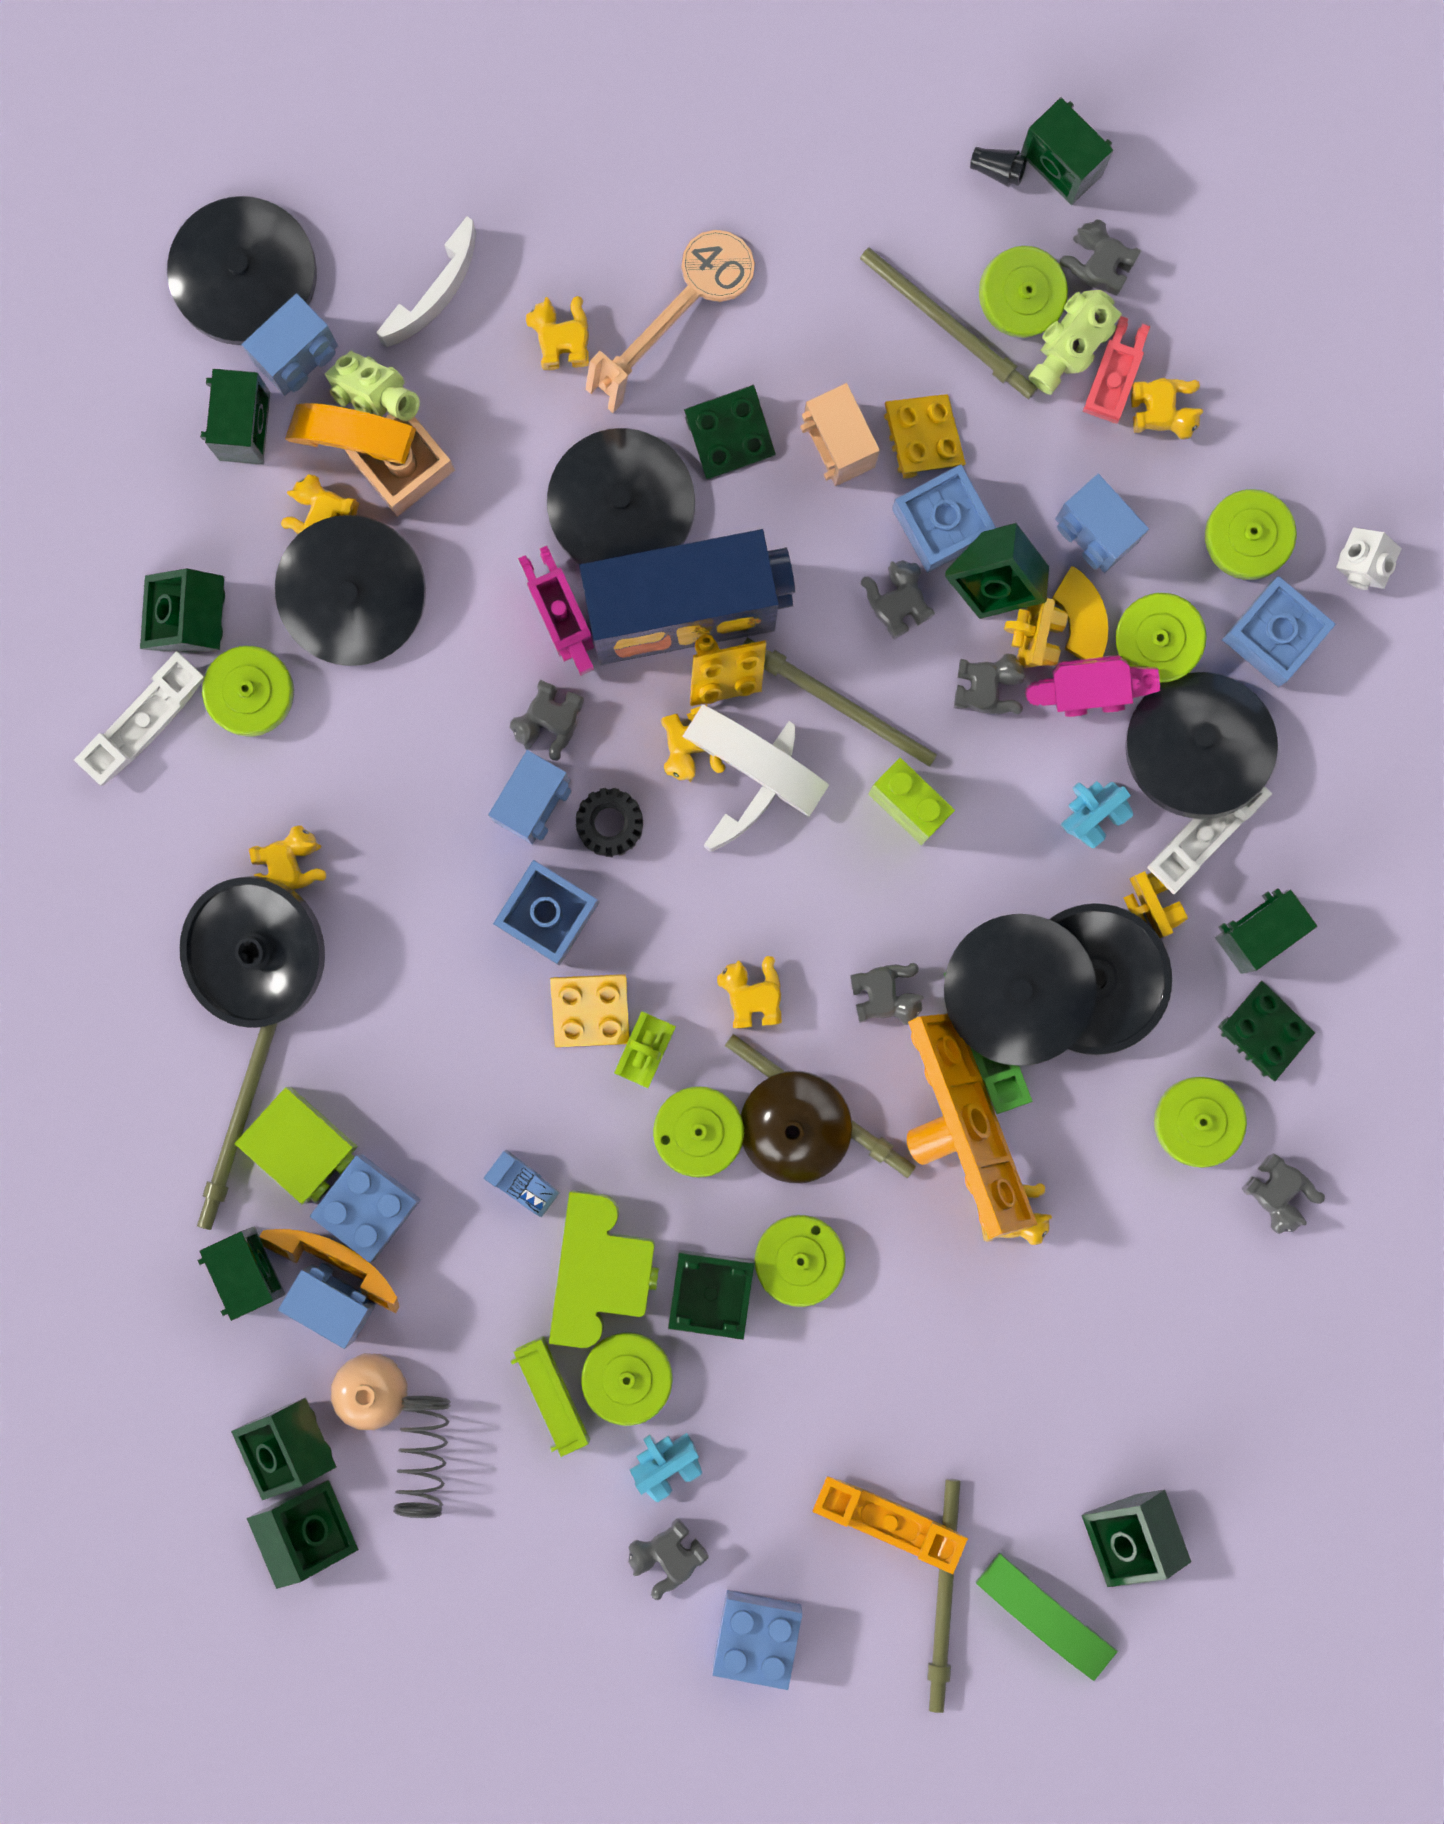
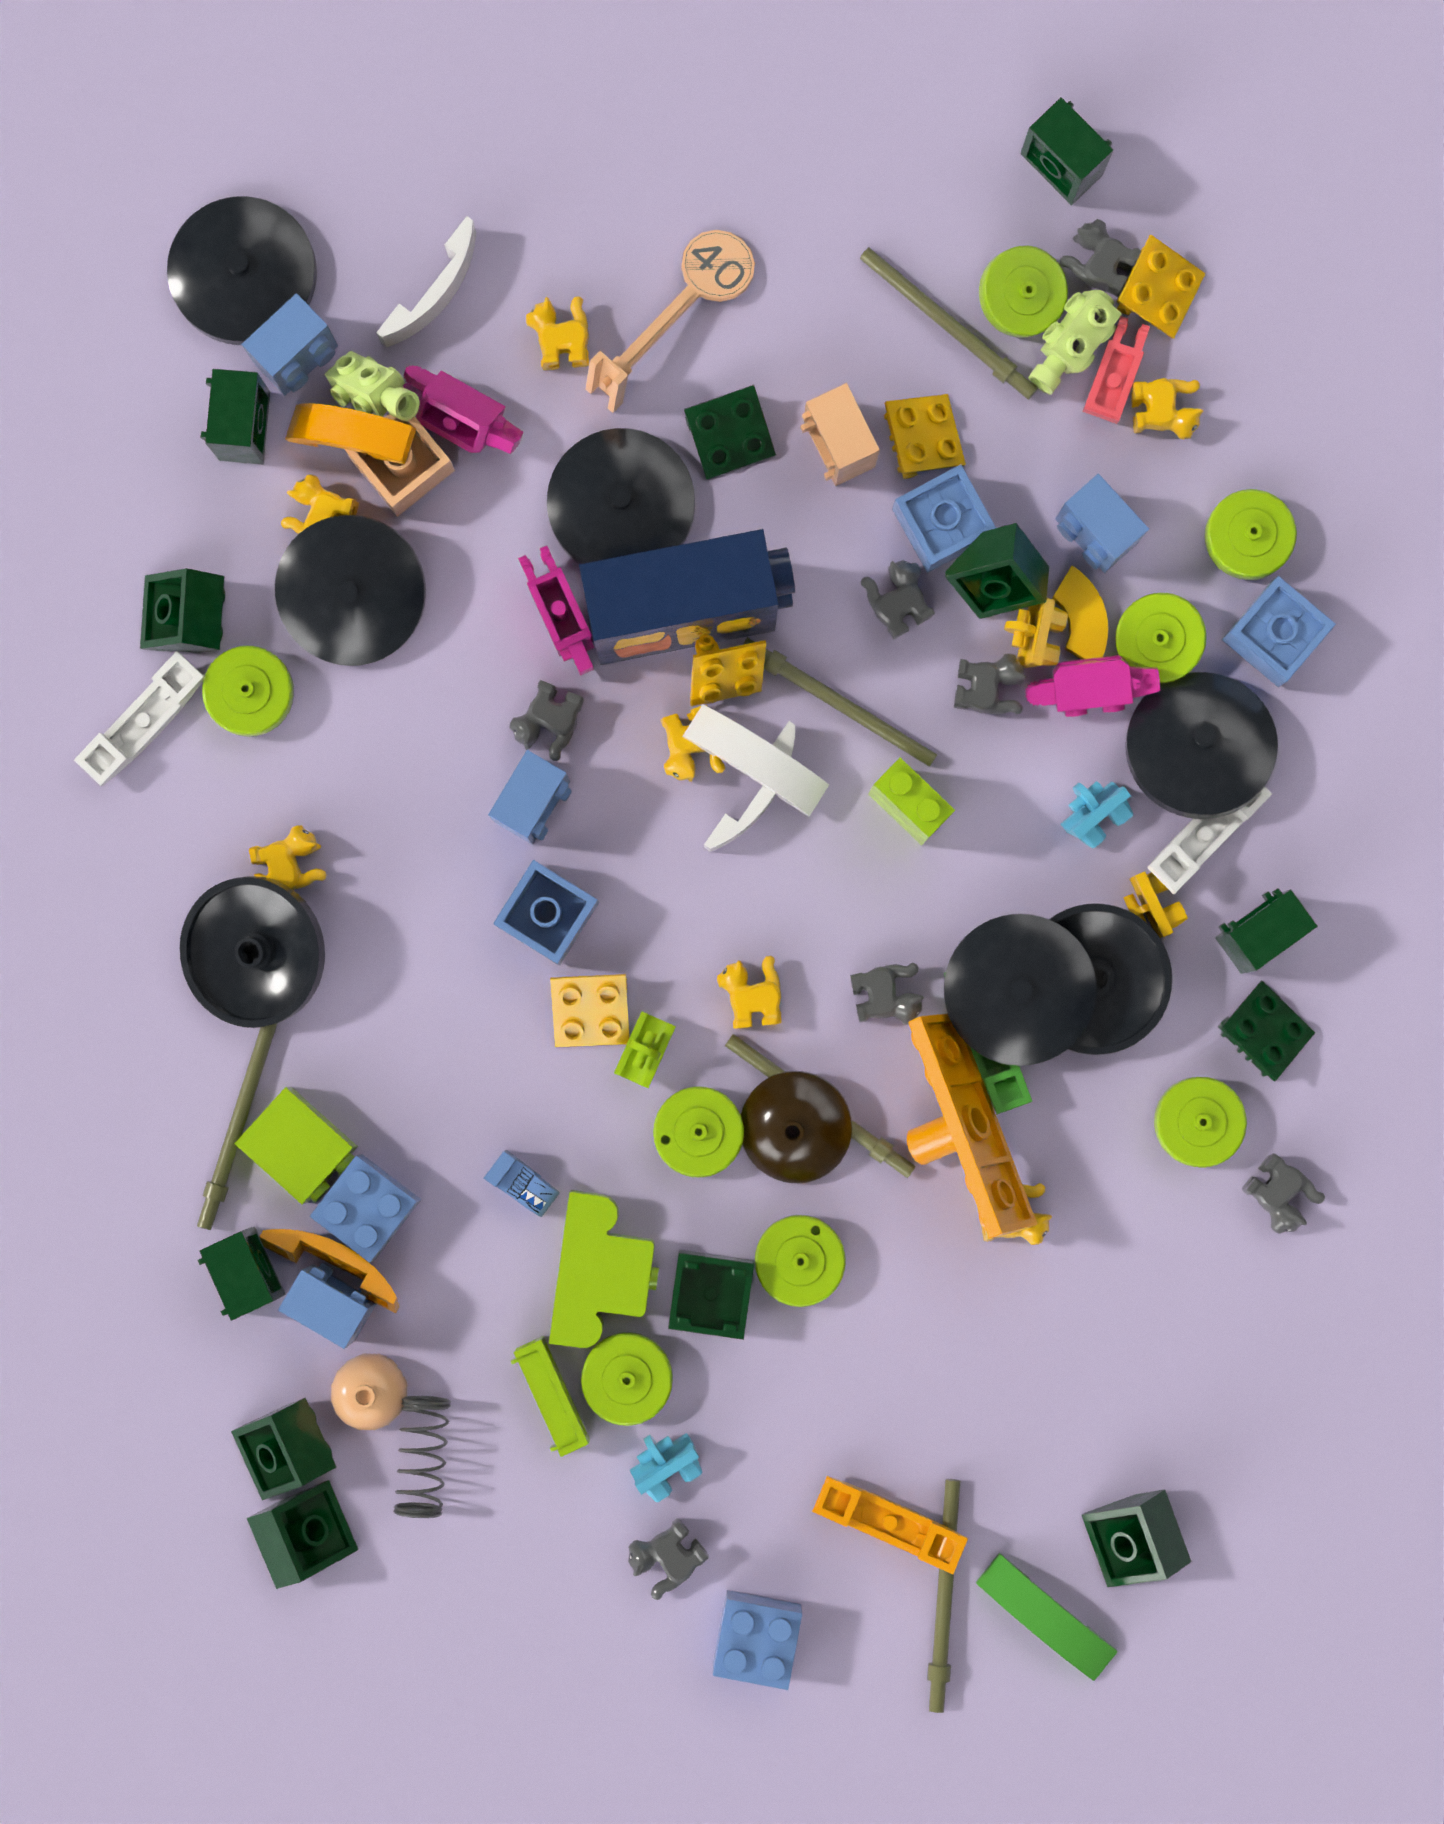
black tyre [575,788,643,857] -> none
black cone [970,147,1027,187] -> none
white brick [1336,527,1402,590] -> none
none -> dark pink hinge [403,365,524,454]
none -> yellow hinge [1117,235,1206,339]

